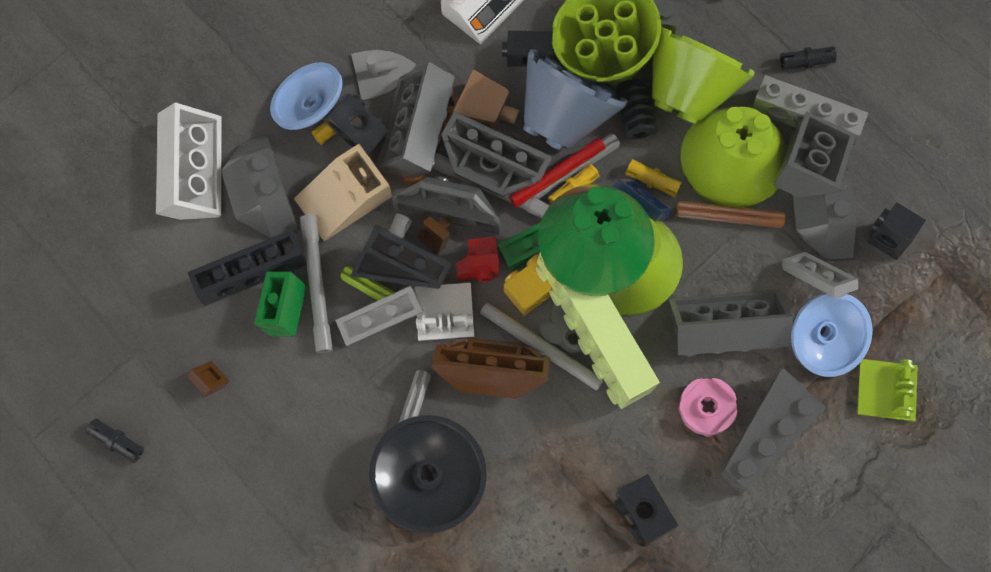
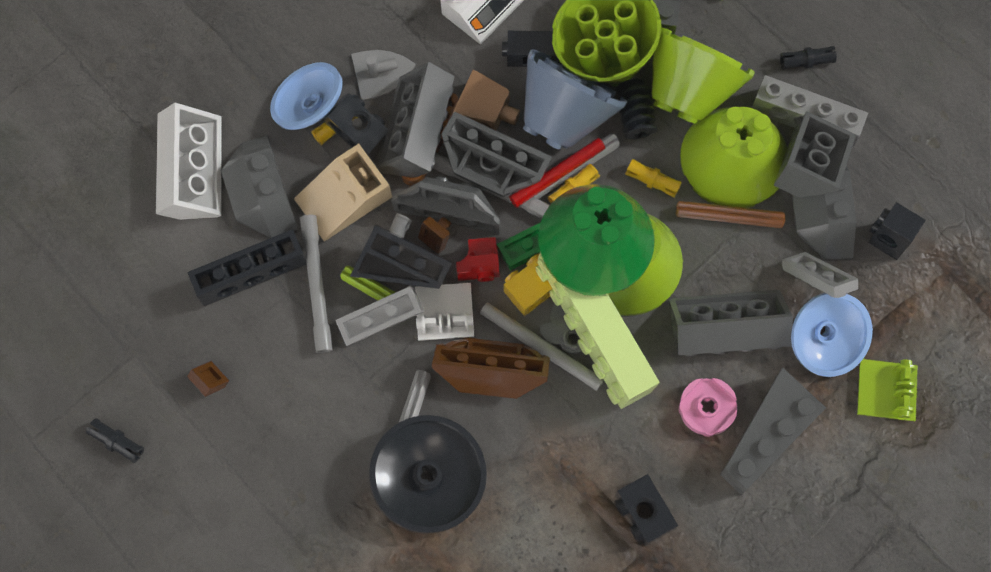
green brick [254,272,307,337] -> none
dark blue plate [612,179,672,222] -> none

